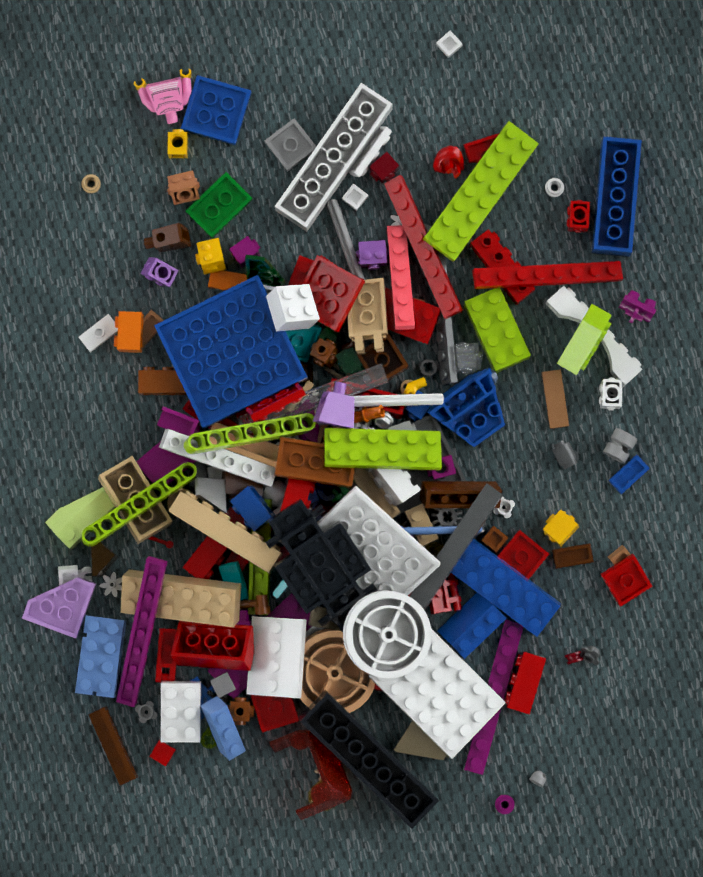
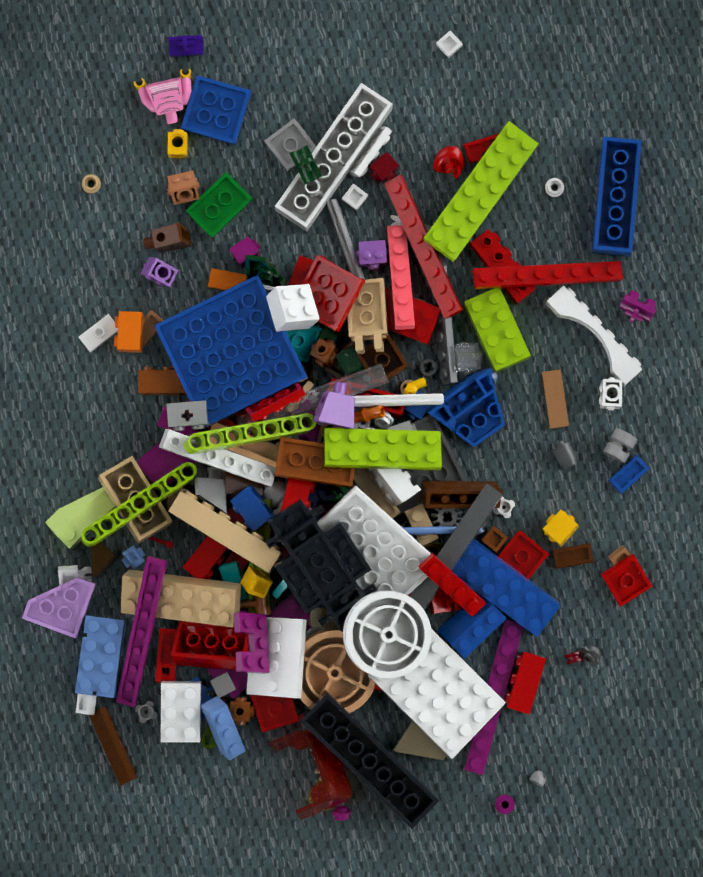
white plant [99,572,122,597] -> none
red tile [149,740,176,766] -> none
yellow head [195,238,226,275] -> none
magenta brick [427,455,456,480] -> none
lime brick [557,304,612,375] -> none
red head [567,200,590,233] -> none
none -> white plate [76,693,97,715]
none -> medium blue gear [121,546,146,570]
none -> light grey brick [167,400,208,431]
none -> dark purple hips [168,35,204,57]
none -> magenta plate [234,612,269,674]
none -> yellow brick [240,567,273,599]
none -> dark green hips [290,145,322,185]
none -> magenta plate [332,805,351,821]
none -> red plate [418,553,486,617]

